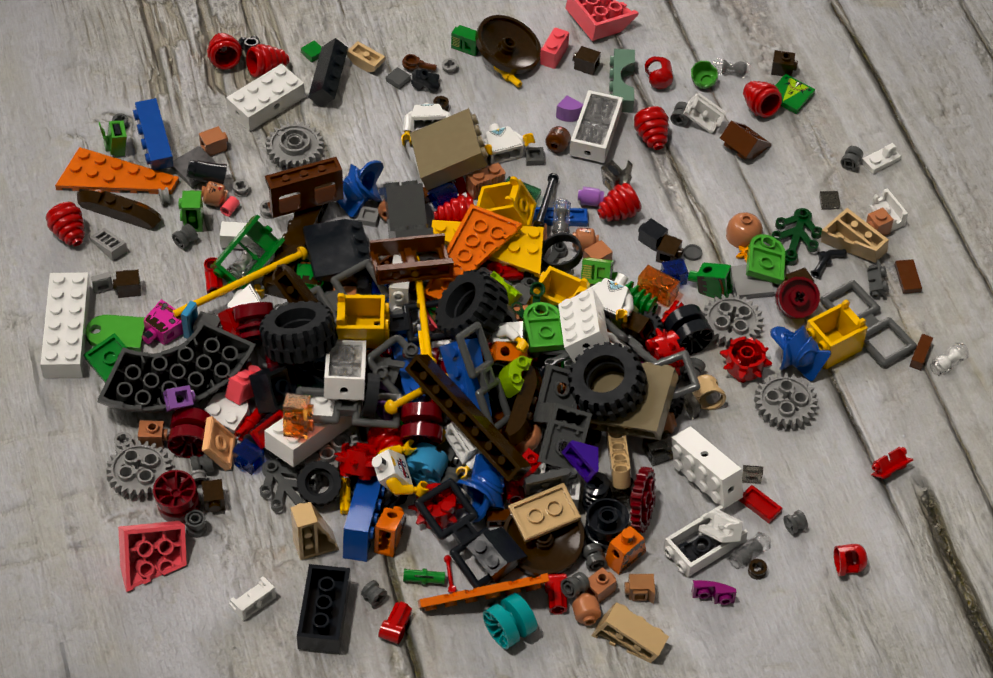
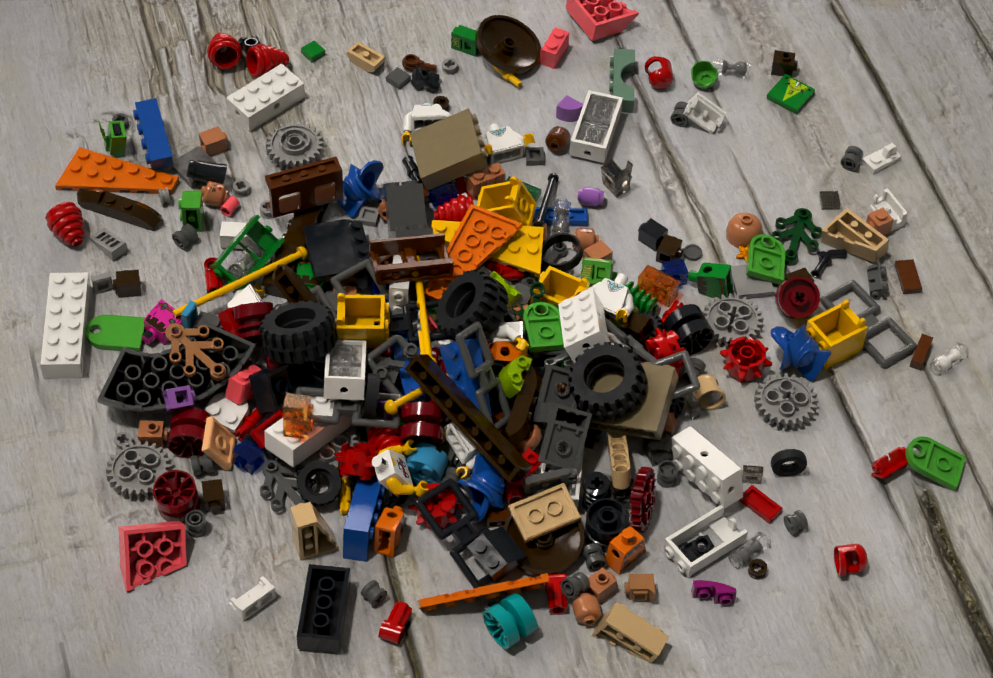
green tile [83,333,128,383] -> none
light grey bush [189,469,208,488] -> none
black brick [308,38,348,107] -> none
green pin [403,568,445,585] -> none
red hinge [444,555,456,594] -> none
dark purple slope [561,440,599,483] -> none
dark brown brick [572,46,601,76] -> none
red piece [597,183,642,222] -> none
red piece [634,106,669,150] -> none
white hinge [699,510,743,543] -> none
reddish brown slope [720,120,771,160] -> none
red piece [743,81,782,118] -> none
none -> medium nougat plant [165,323,226,381]
none -> black pin [402,156,425,187]
none -> dark grey wheel [656,460,678,488]
none -> black tyre [771,449,807,477]
none -> bright green tile [905,436,966,491]

